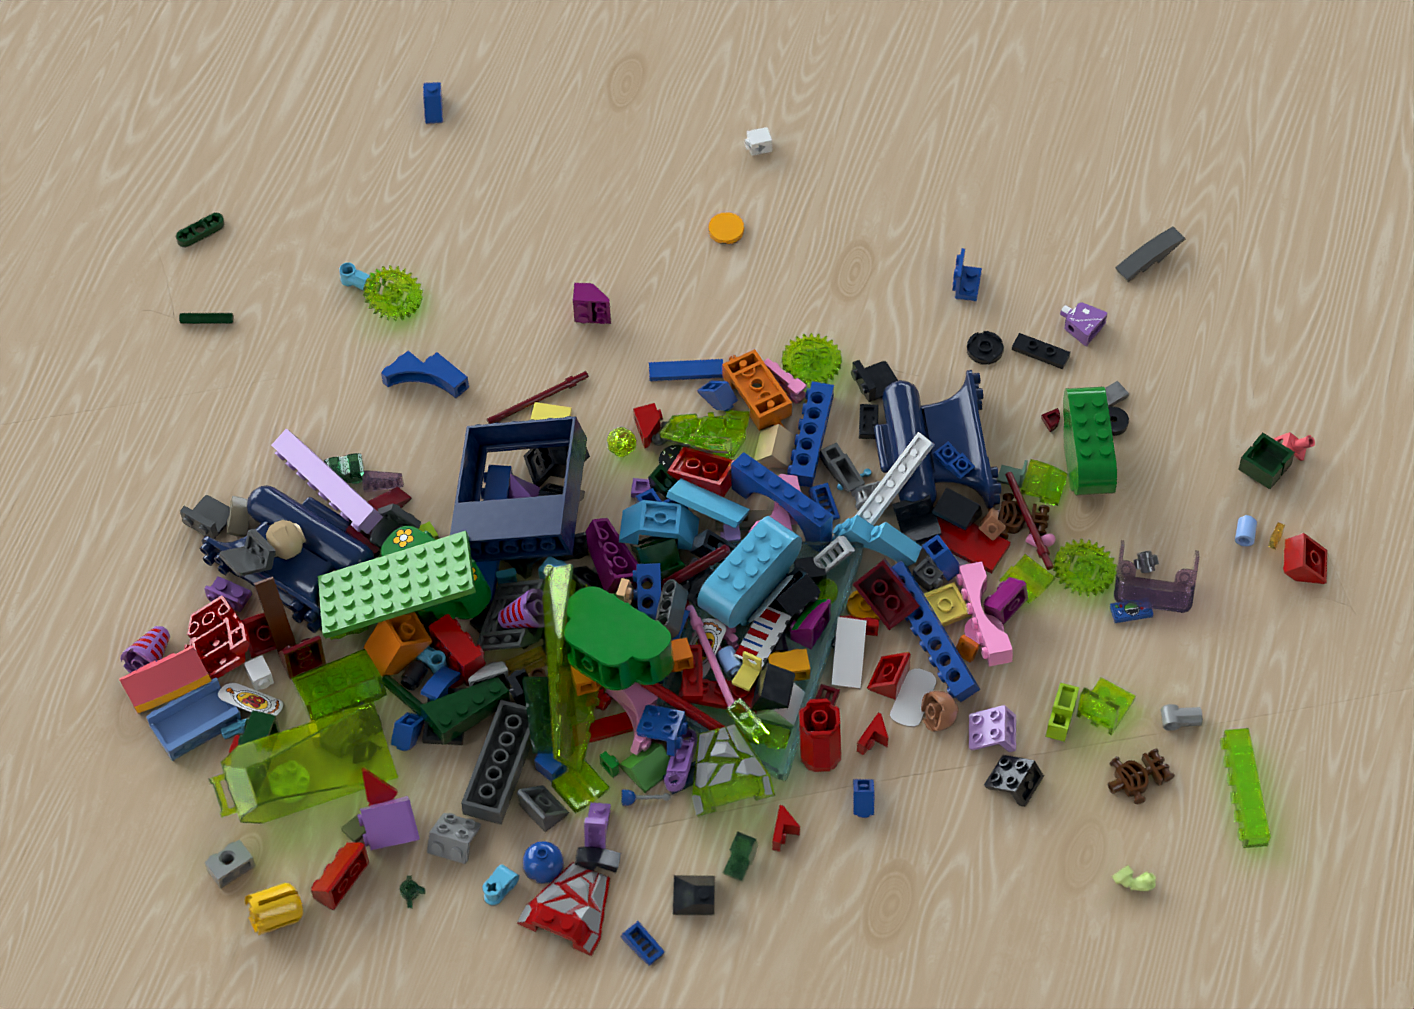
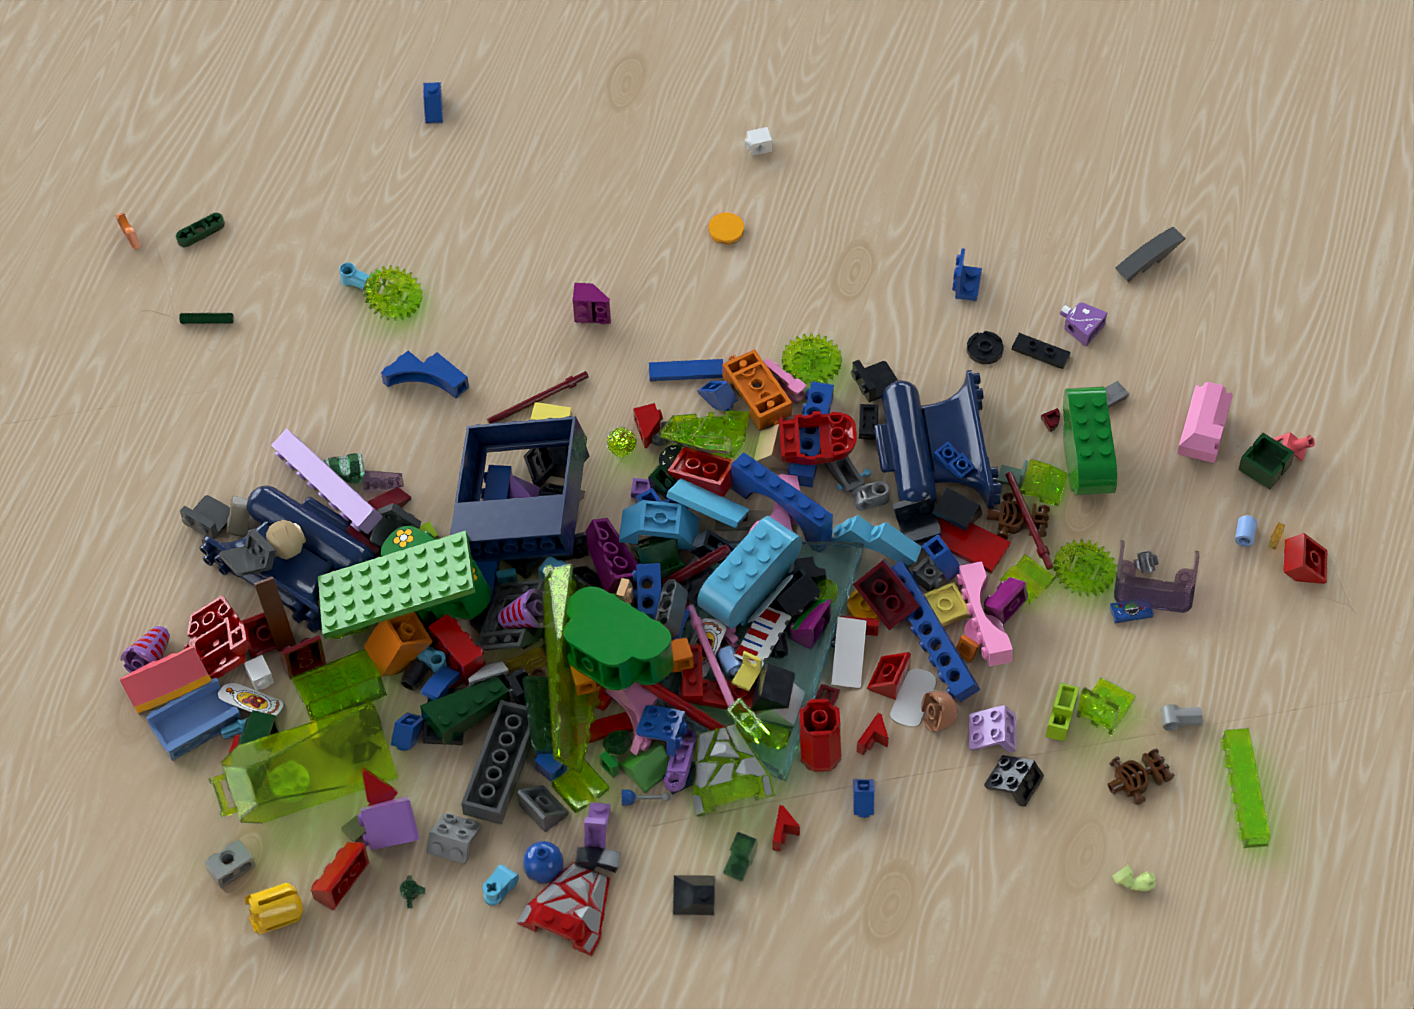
medium lavender bracket [204,576,252,612] -> none
dark green axle [381,675,423,716] -> none
blue slope [620,921,665,966] -> none
lavender plate [720,524,741,546] -> none
light orange brick [767,649,811,681] -> none
blue slope [808,483,840,520] -> none
white slope [814,536,855,573] -> none
white plate [855,432,935,526] -> none
nougat bracket [979,508,1006,540] -> none
bright pink arm [1025,534,1056,548] -> none
black piece [1108,407,1129,436] -> none
none -> orange tile [115,212,142,250]
none -> clear green plate [602,730,632,755]
none -> red slope [779,411,857,465]
none -> bright pink brick [1177,382,1233,463]

